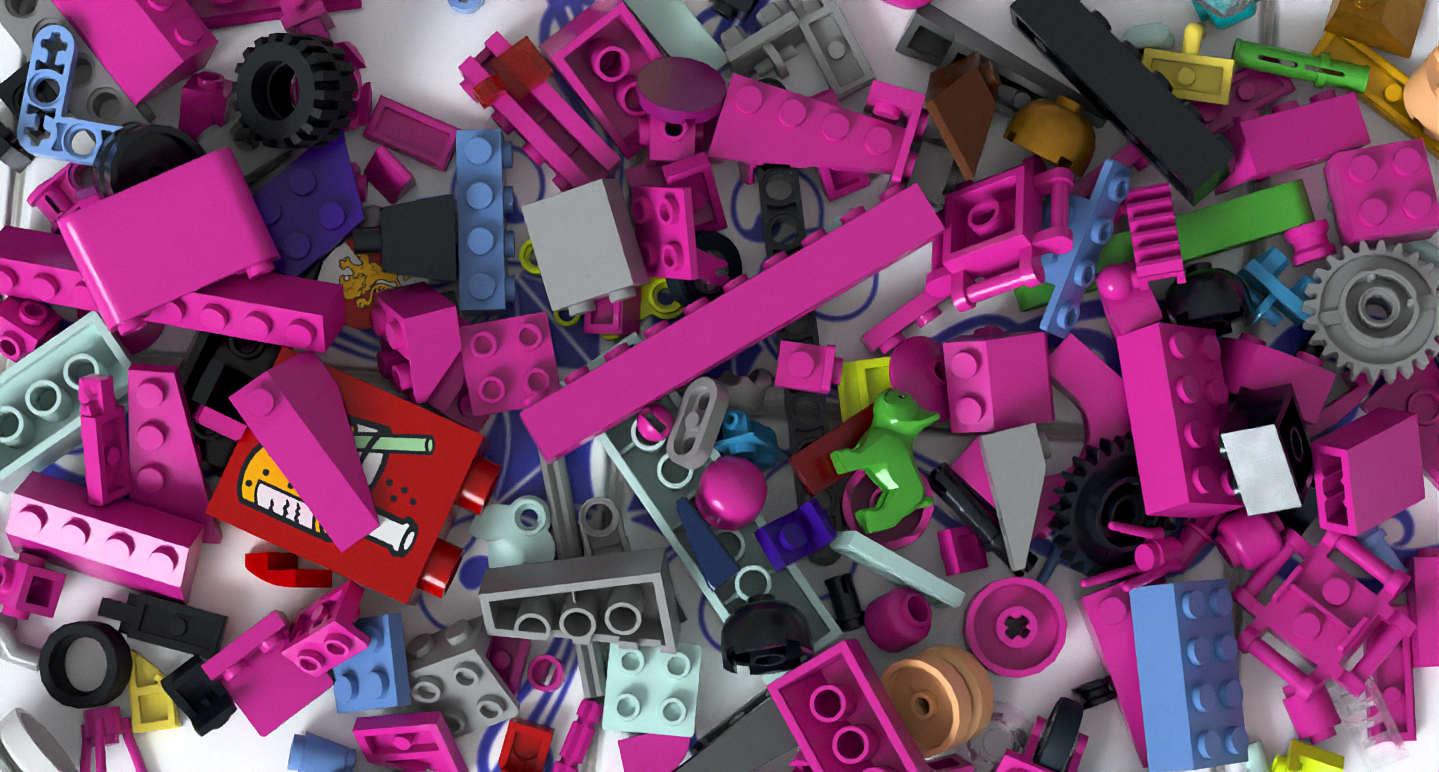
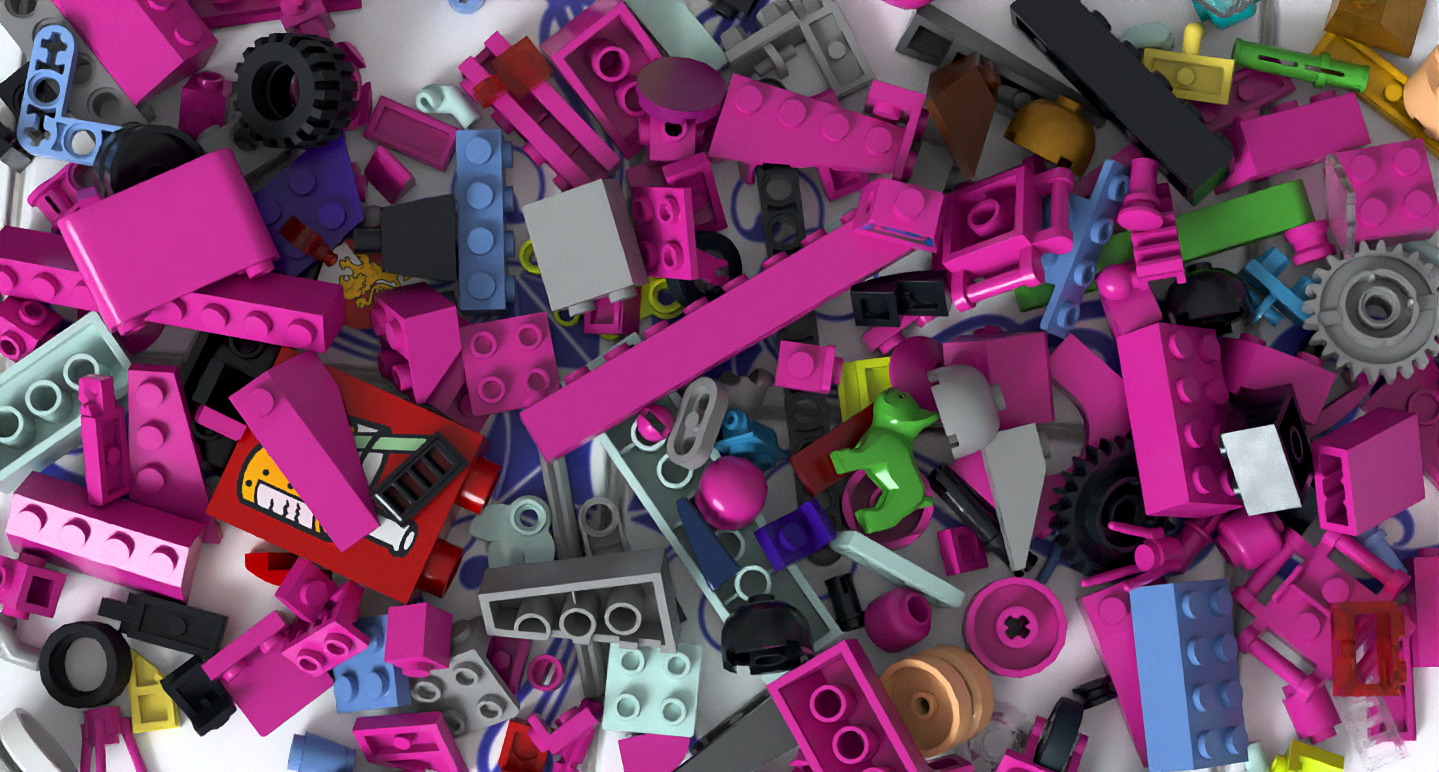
none -> dark pink plate [274,557,337,623]
none -> clear red piece [278,214,338,267]
none -> black slope [369,431,470,529]
none -> dark pink brick [384,602,453,677]
none -> light aqua arm [415,84,483,130]
none -> dark pink bracket [526,706,602,755]
none -> black slope [850,270,951,327]
none -> dark pink torso [852,178,948,253]
none -> light grey cylinder [926,364,1007,460]
none -> dark pink pin [1117,157,1163,232]
none -> clear piece [1325,153,1356,259]
none -> clear red window [1330,601,1407,697]

